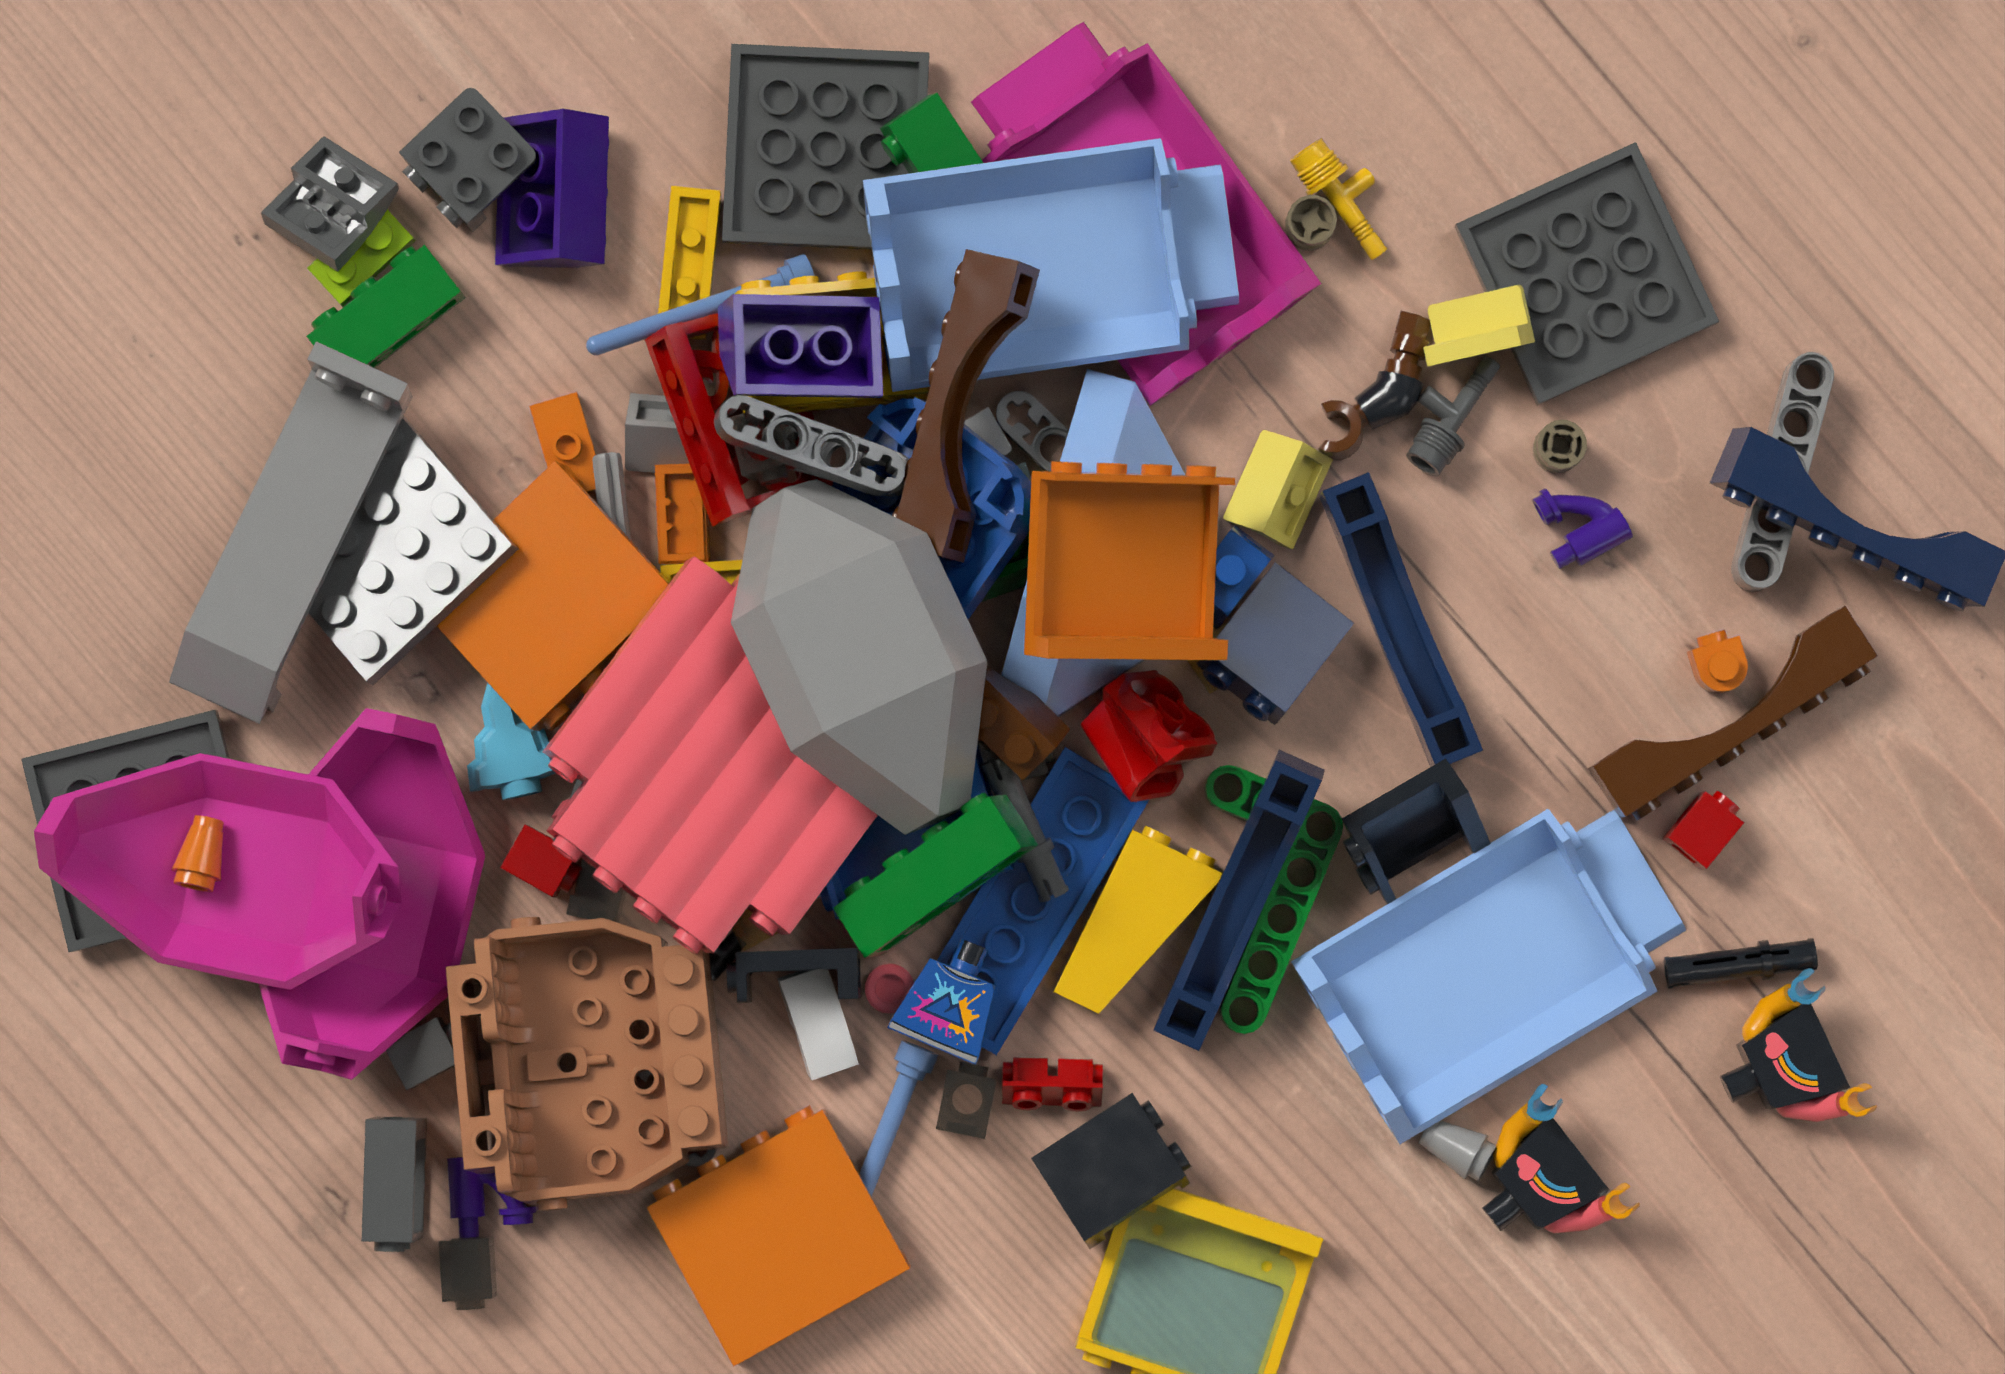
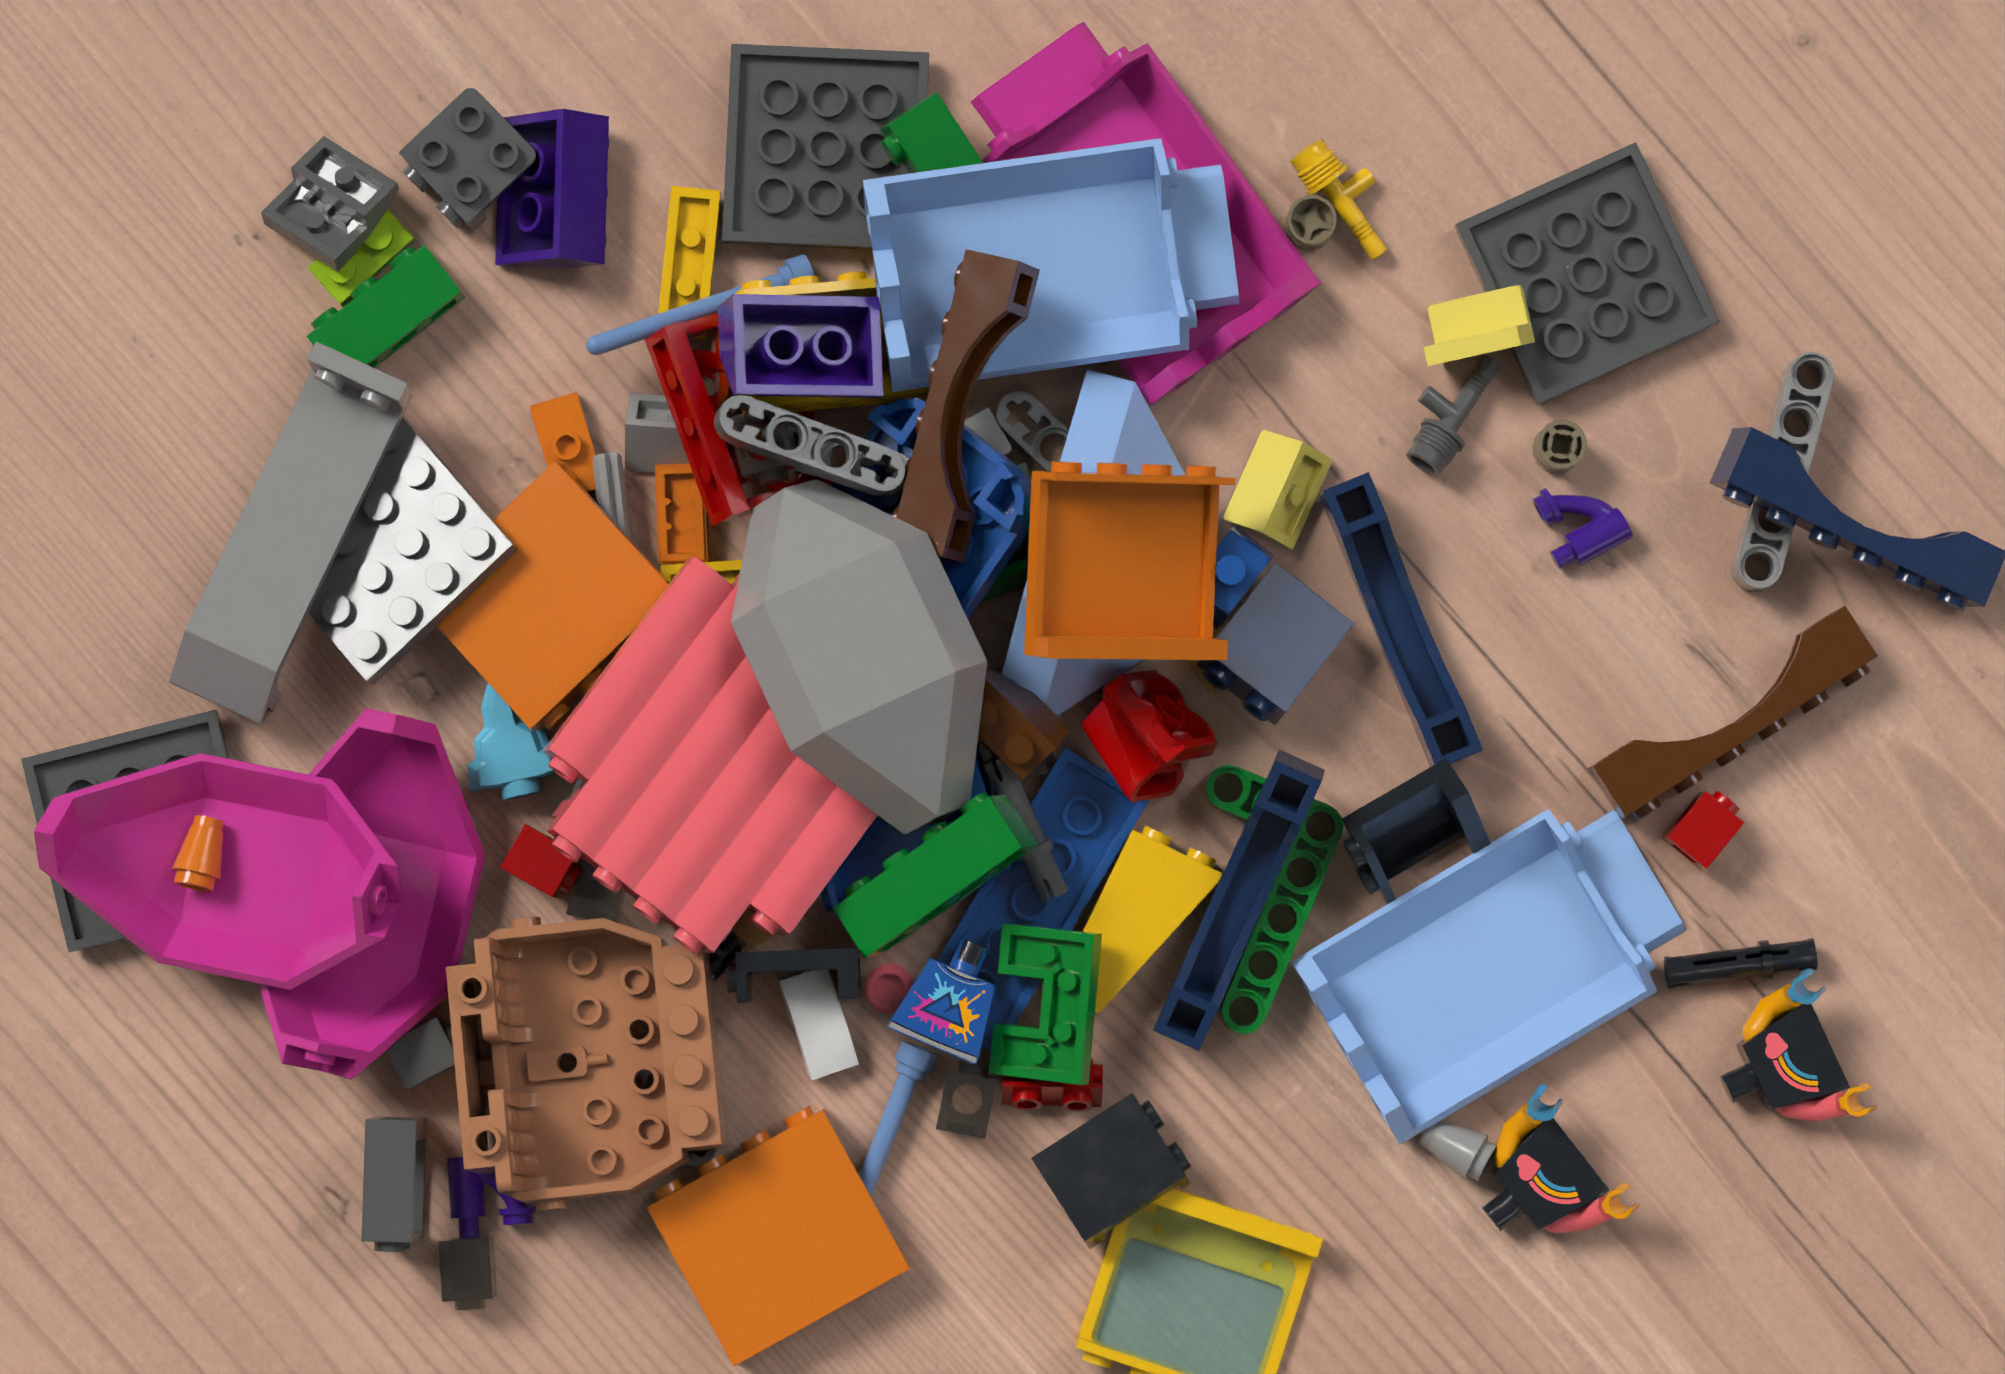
piece [1318,310,1430,460] -> none
orange plate [1687,630,1748,693] -> none
none -> green plate [989,923,1102,1085]

